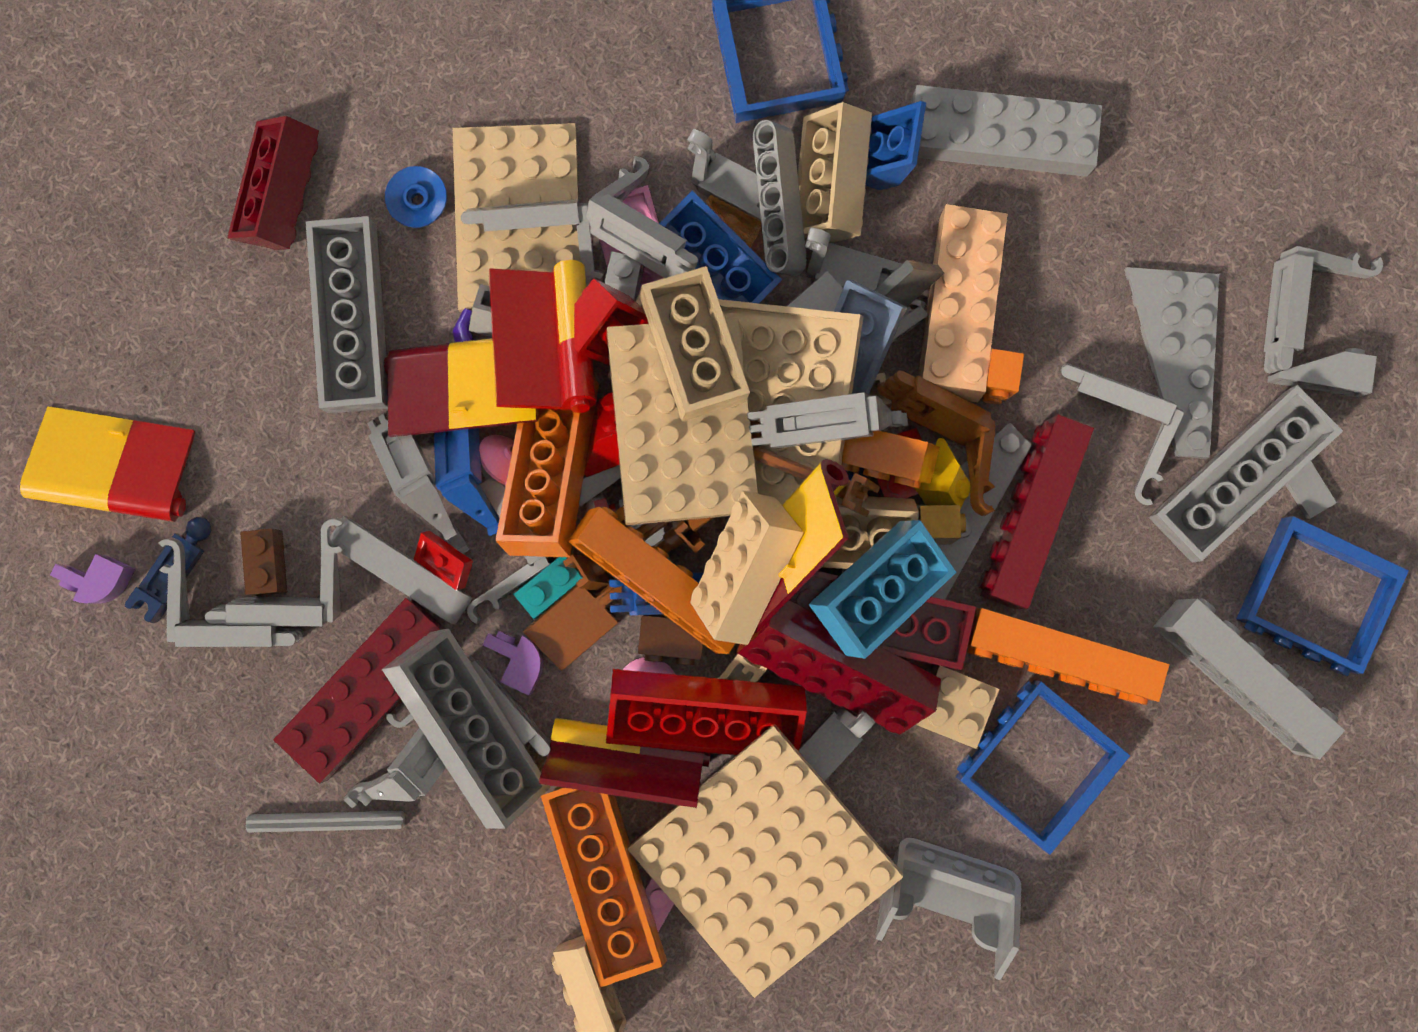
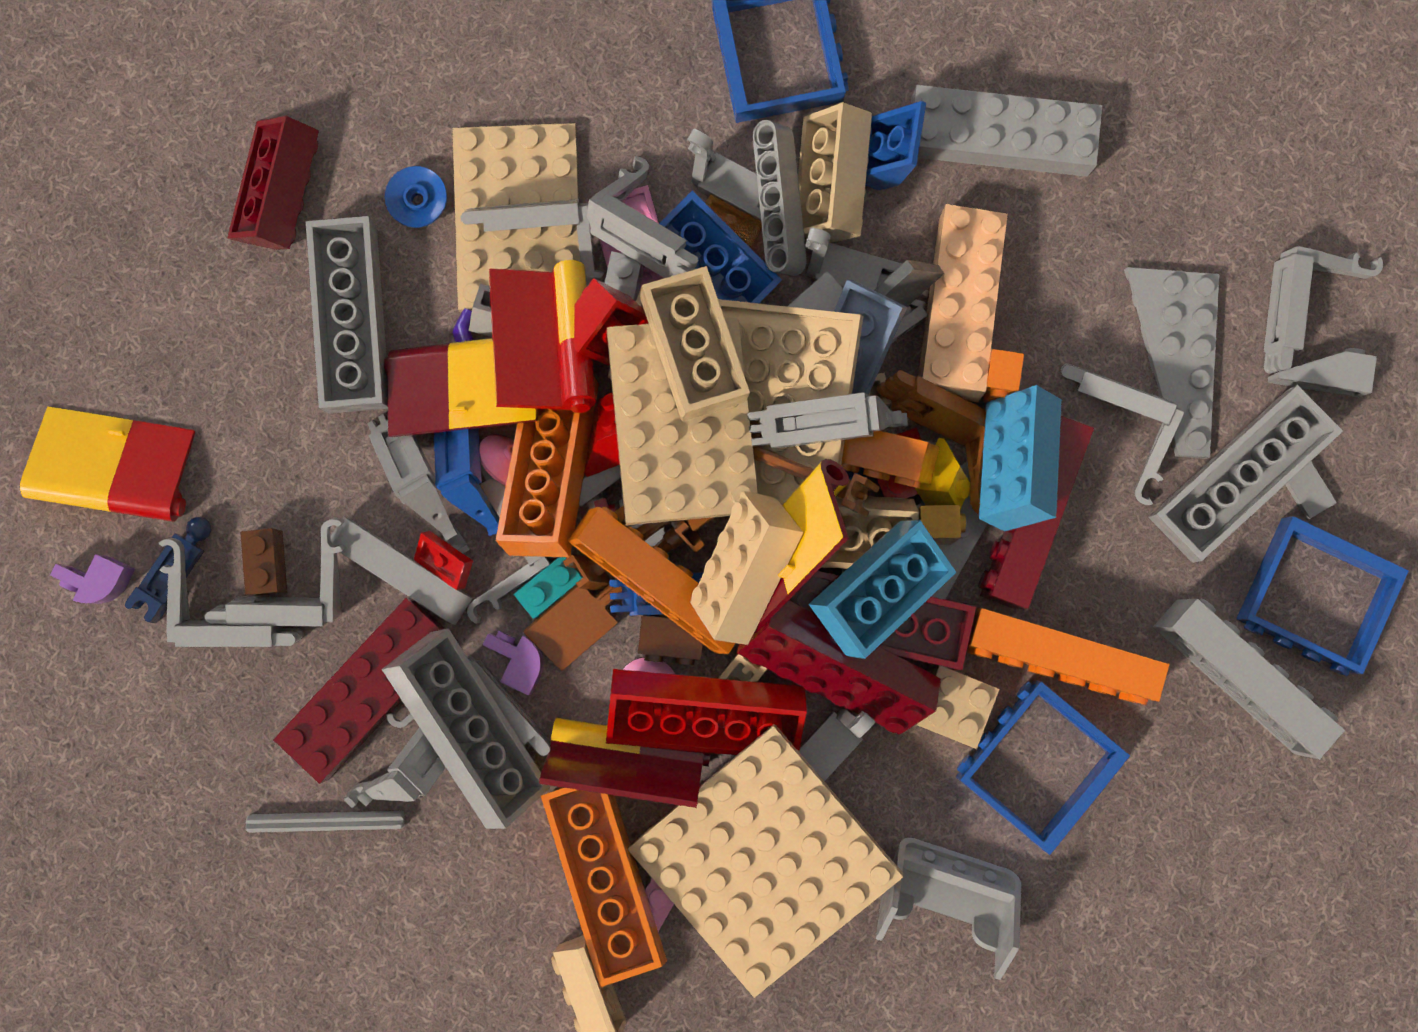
none -> dark azure brick [979,385,1062,532]

